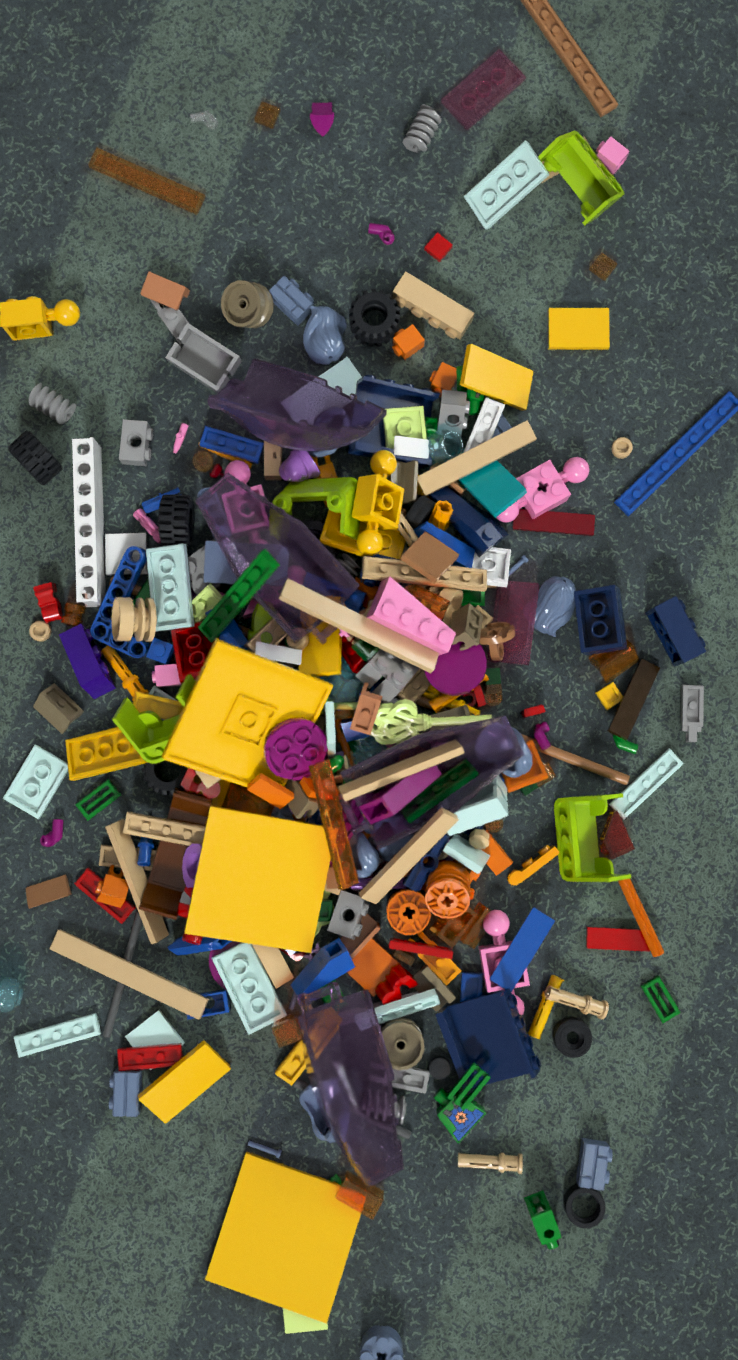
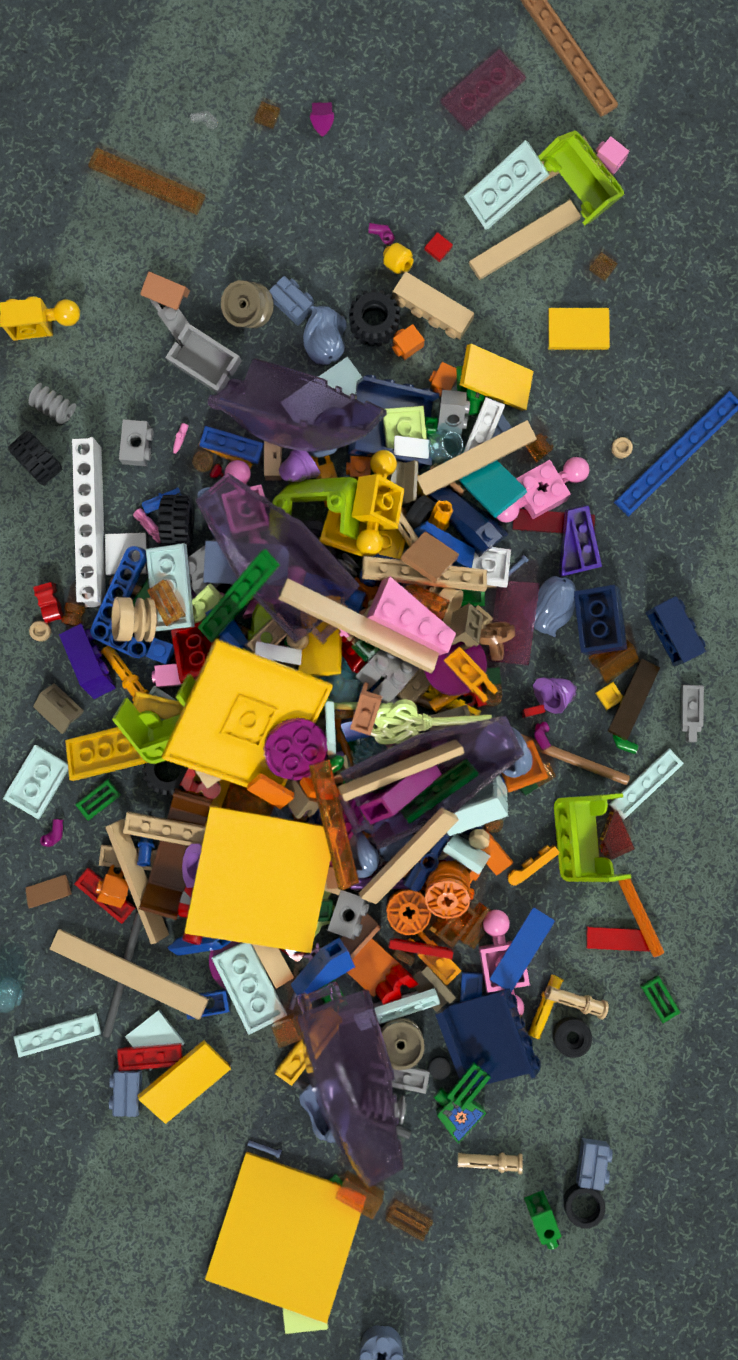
light grey piece [403,104,442,152] -> none
none -> clear orange tile [147,579,186,626]
none -> orange brick [346,456,371,480]
none -> yellow head [383,243,413,274]
none -> clear orange tile [386,1199,433,1242]
none -> light orange hinge [444,646,498,703]
none -> tan tile [469,200,581,280]
none -> clear orange tile [525,433,554,462]
none -> medium lavender piece [533,677,577,714]
none -> dark purple wedge [559,505,602,577]

